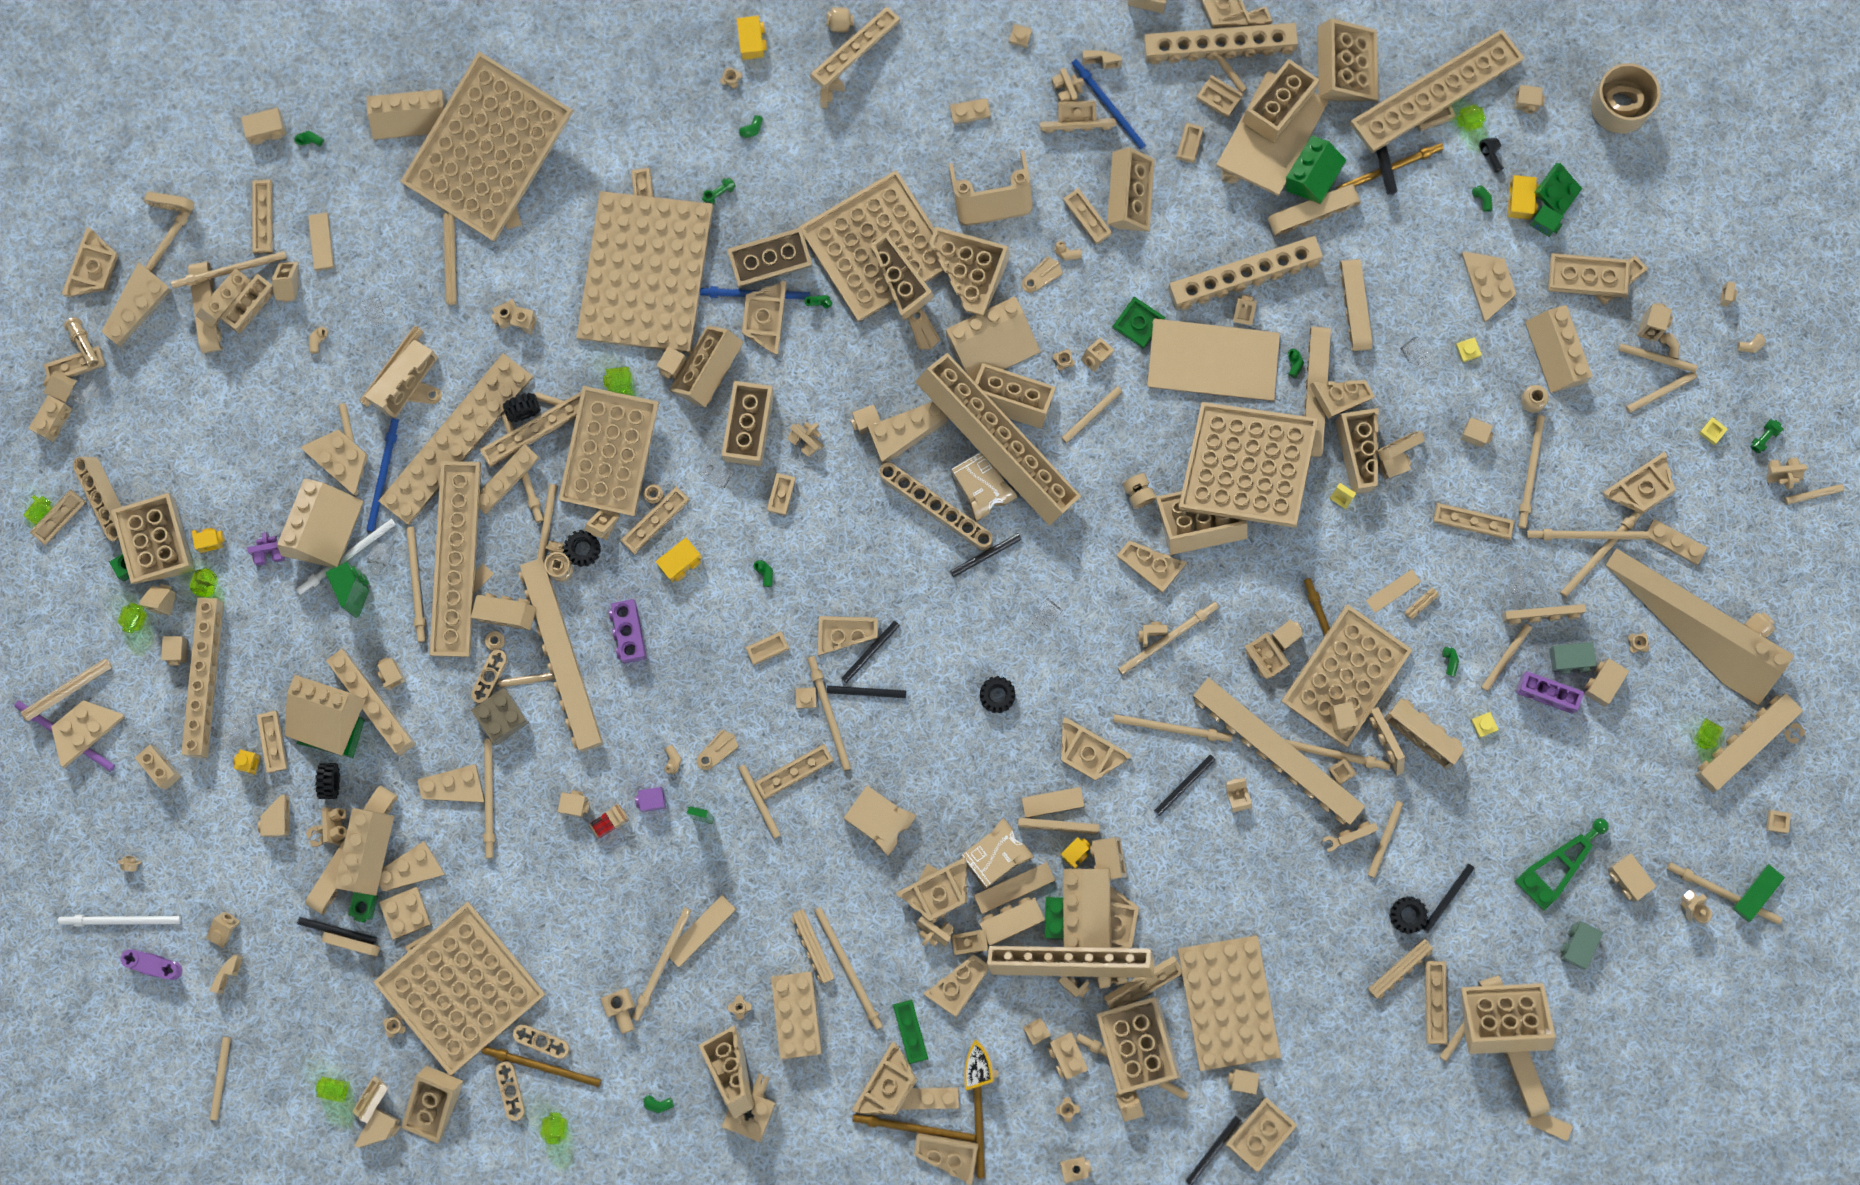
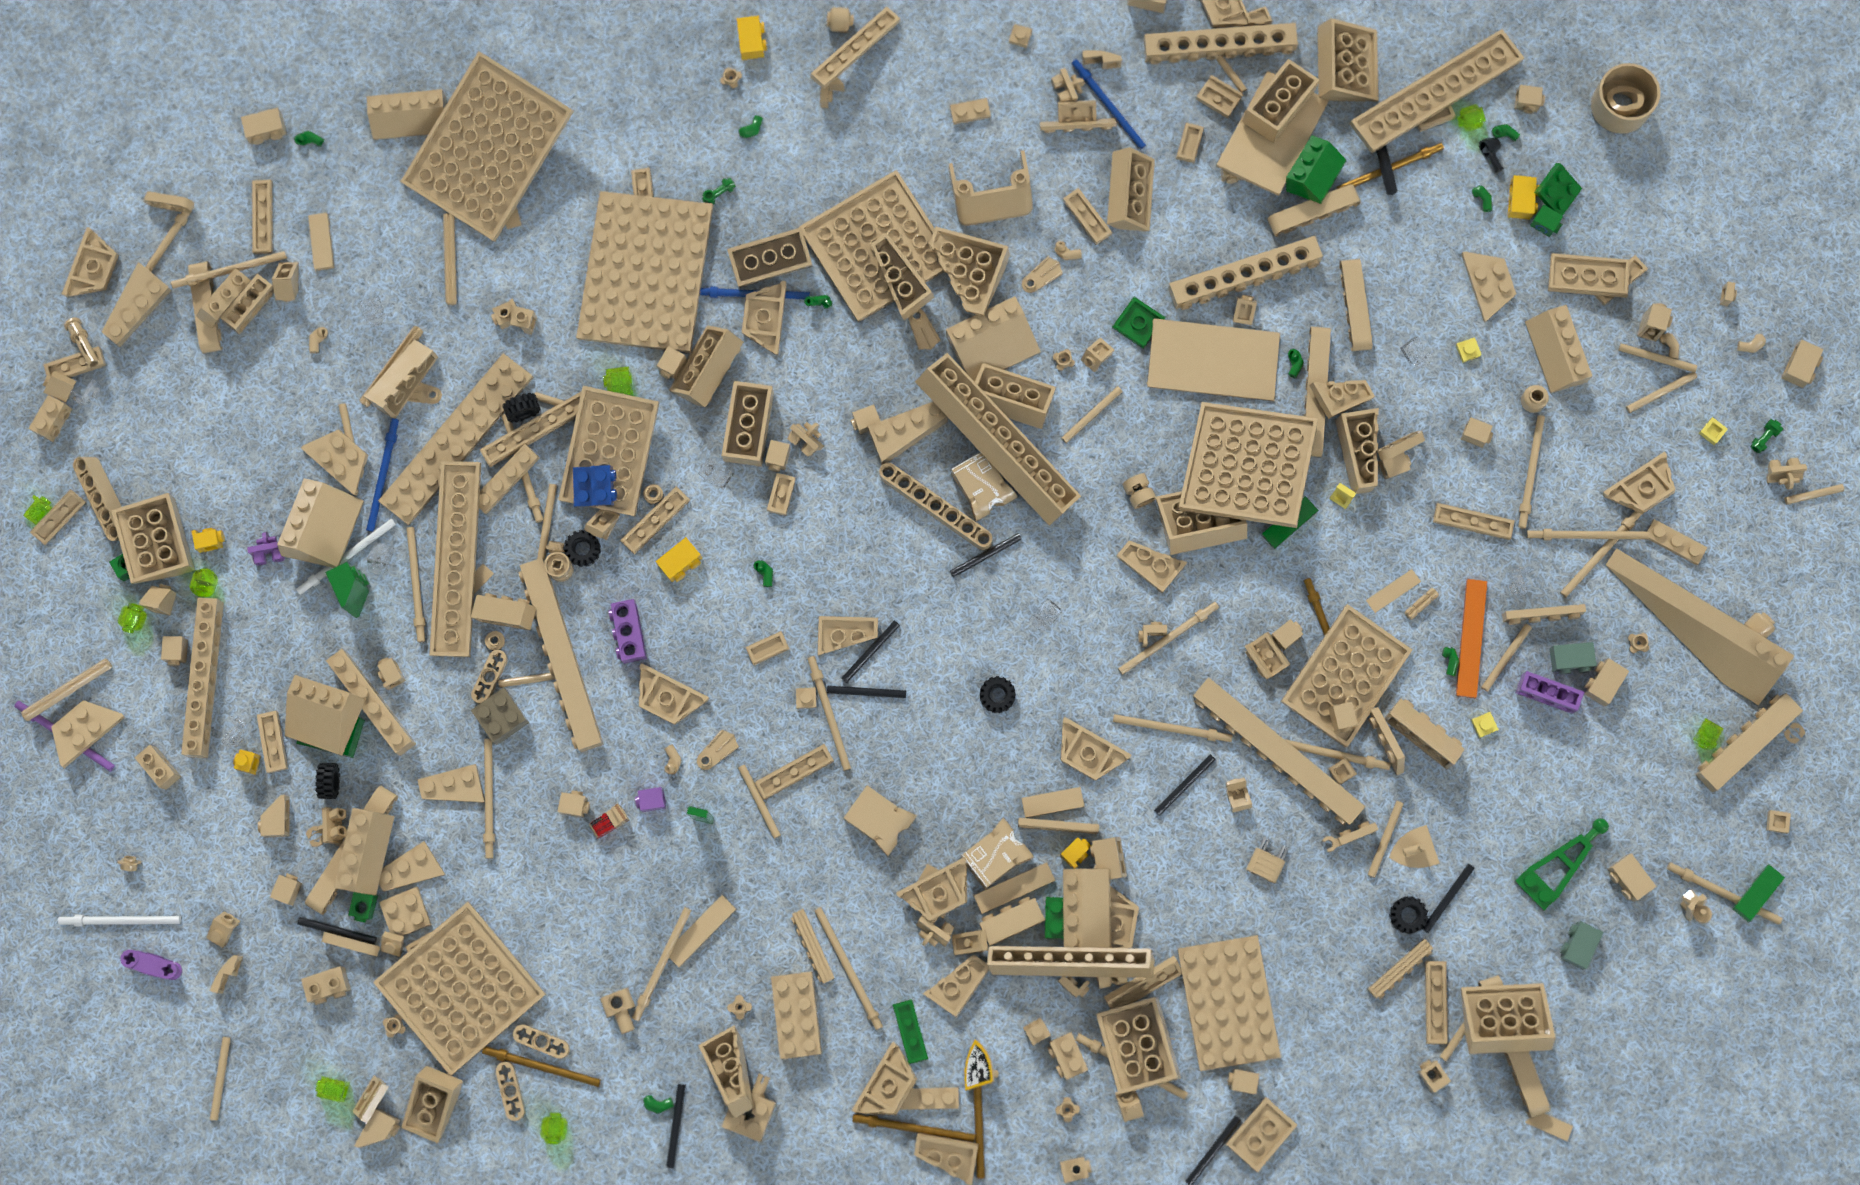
none -> tan brick [270,873,302,906]
none -> tan brick [301,966,351,1005]
none -> tan plate [381,931,404,957]
none -> blue plate [573,465,617,507]
none -> tan wing [639,663,709,725]
none -> black bar [666,1084,686,1168]
none -> tan brick [765,440,791,472]
none -> tan piece [1246,837,1288,884]
none -> green tile [1262,496,1319,549]
none -> tan shield [1389,825,1440,868]
none -> tan brick [1417,1059,1451,1093]
none -> orange tile [1456,579,1487,699]
none -> green arm [1492,124,1521,142]
none -> tan brick [1781,340,1824,388]

